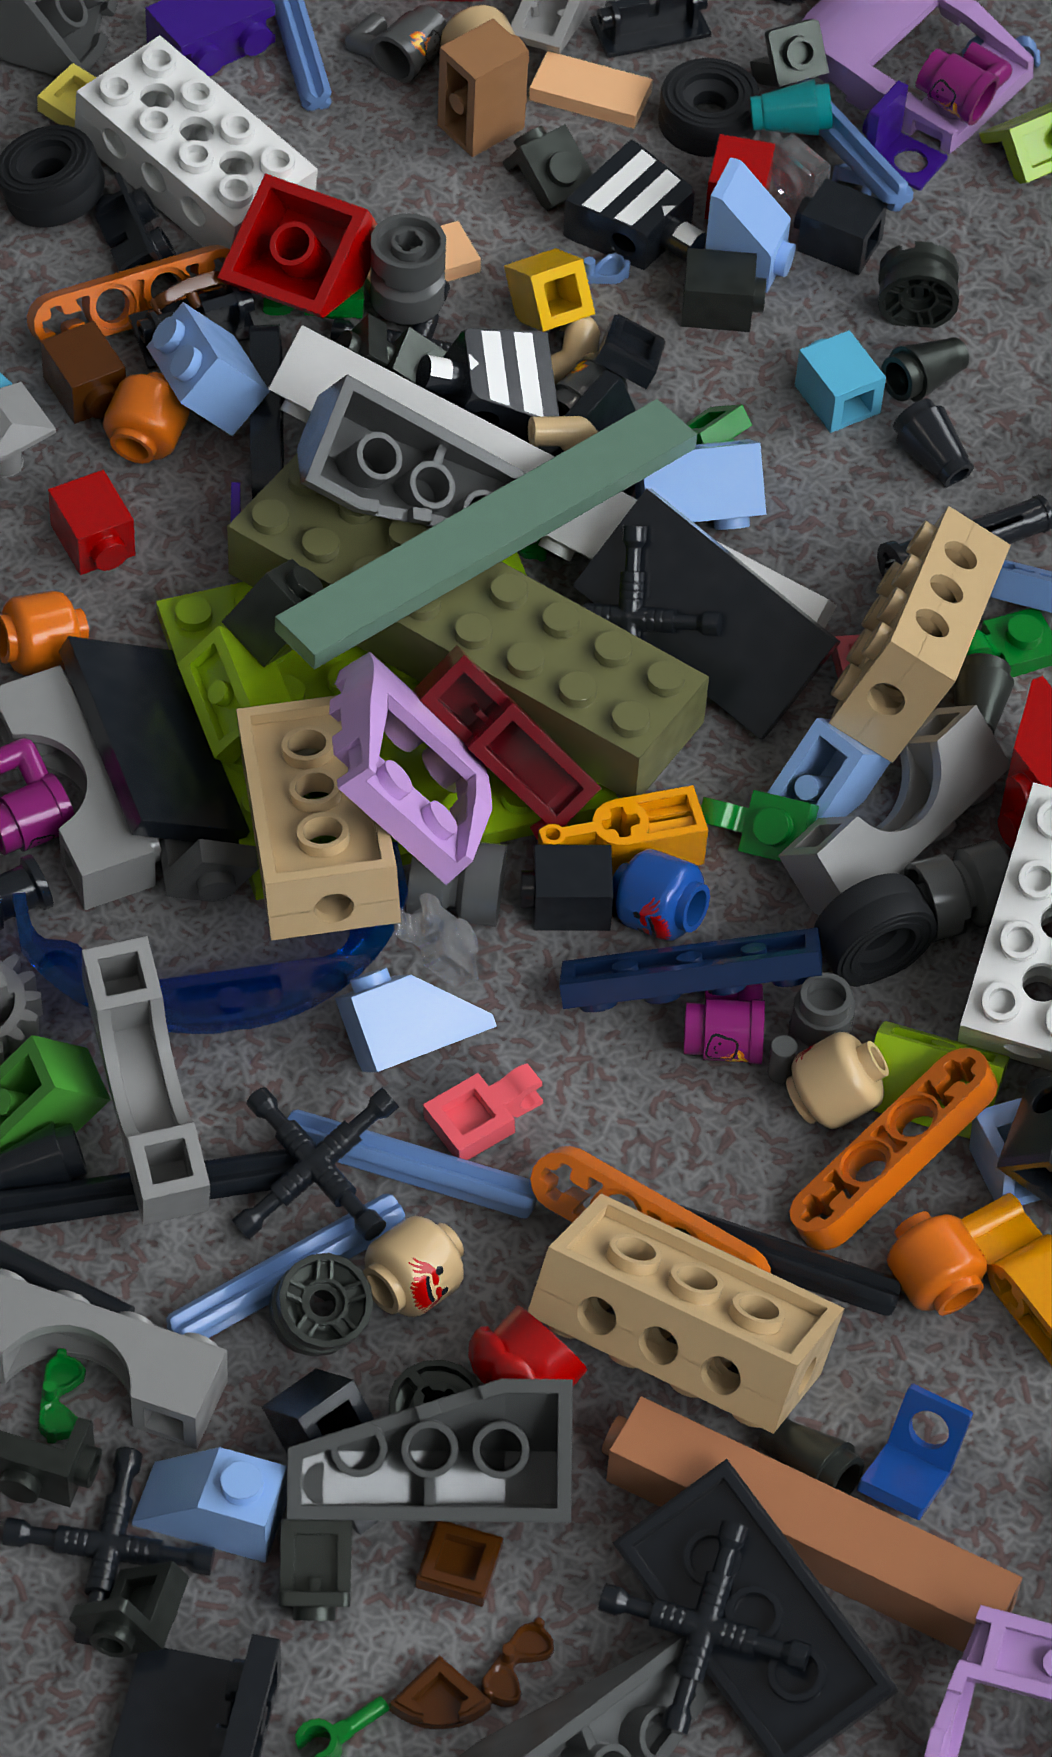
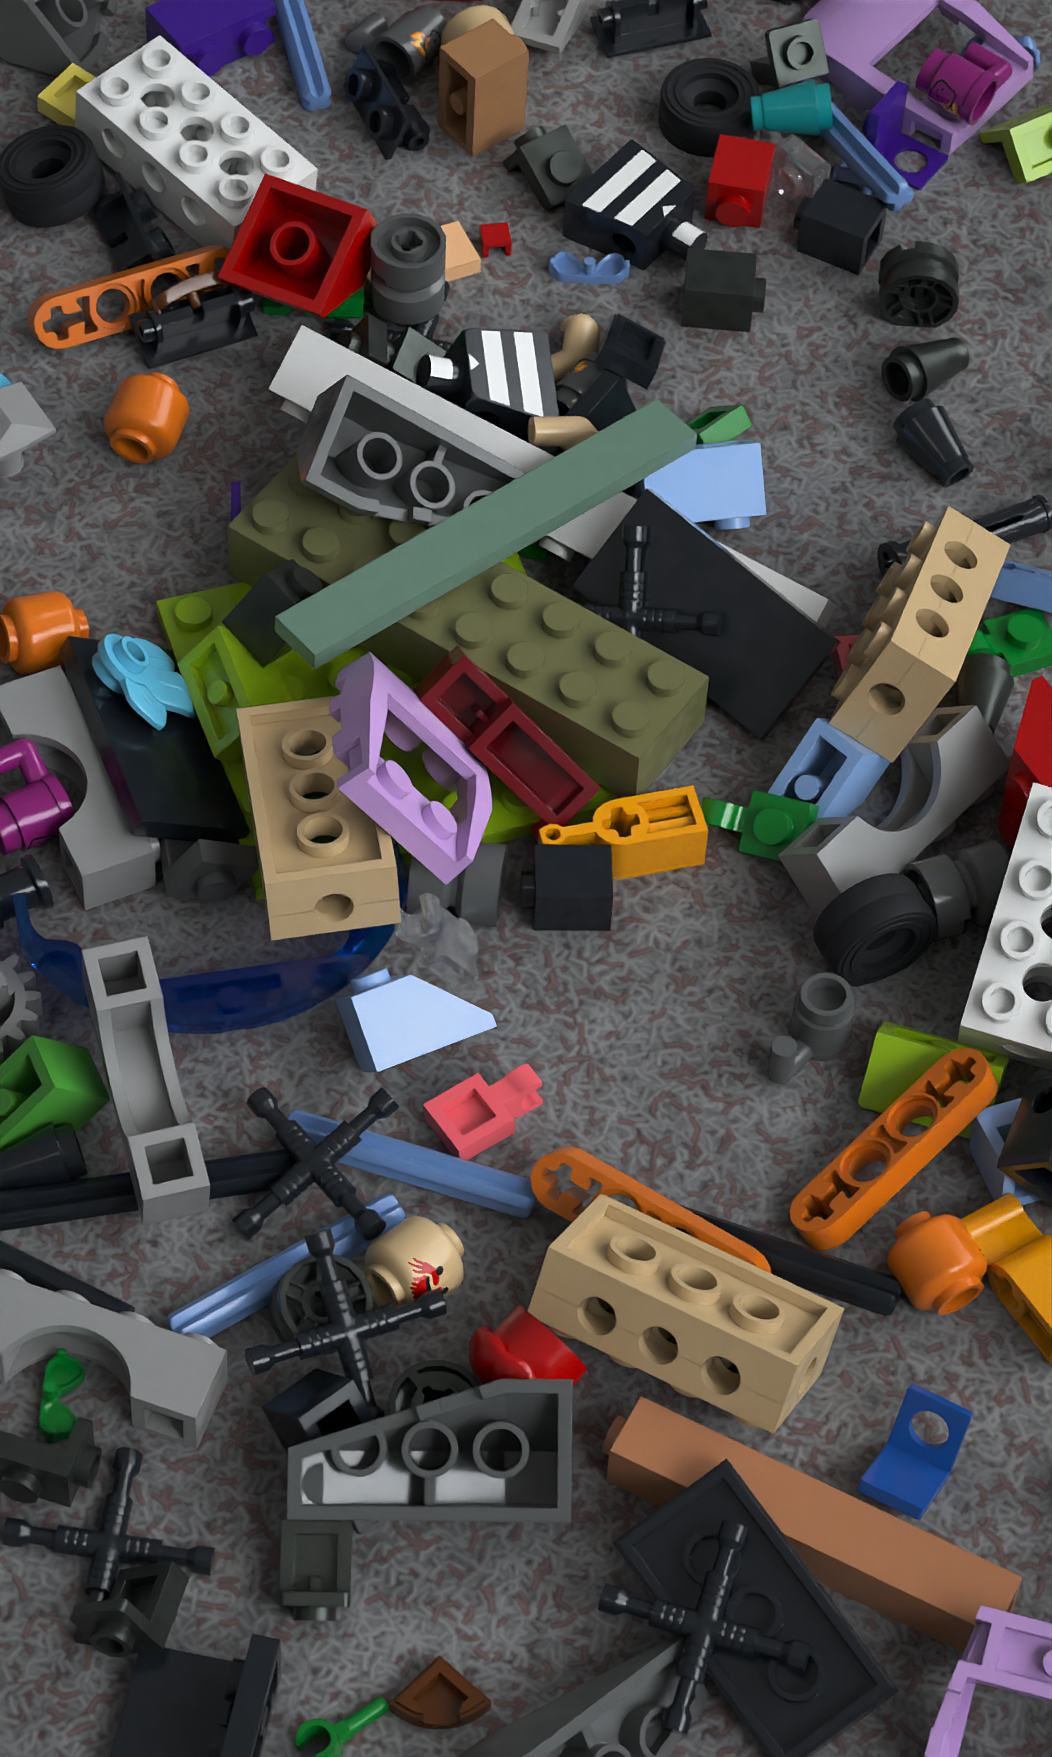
reddish brown brick [41,320,126,424] -> none
red brick [48,469,136,575] -> none
light blue slope [132,1447,287,1563] -> none
light blue brick [146,302,270,436] -> none
black beam [250,324,284,500] -> none
reddish brown tile [415,1521,504,1607] -> none
reddish brown piece [481,1617,554,1707] -> none
yellow brick [504,248,595,332] -> none
light nougat tile [529,51,653,129] -> none
dark blue plate [559,927,822,1012] -> none
blue head [613,849,710,941] -> none
magenta piece [683,983,765,1065] -> none
light blue slope [705,157,796,293] -> none
pearl dark grey cone [758,1418,864,1495] -> none
tan head [786,1032,889,1129] -> none
medium azure brick [795,330,886,433] -> none
none -> medium azure plate [92,634,198,731]
none -> black piece [245,1229,447,1419]
none -> black hinge [343,45,430,160]
none -> red piece [479,222,512,258]

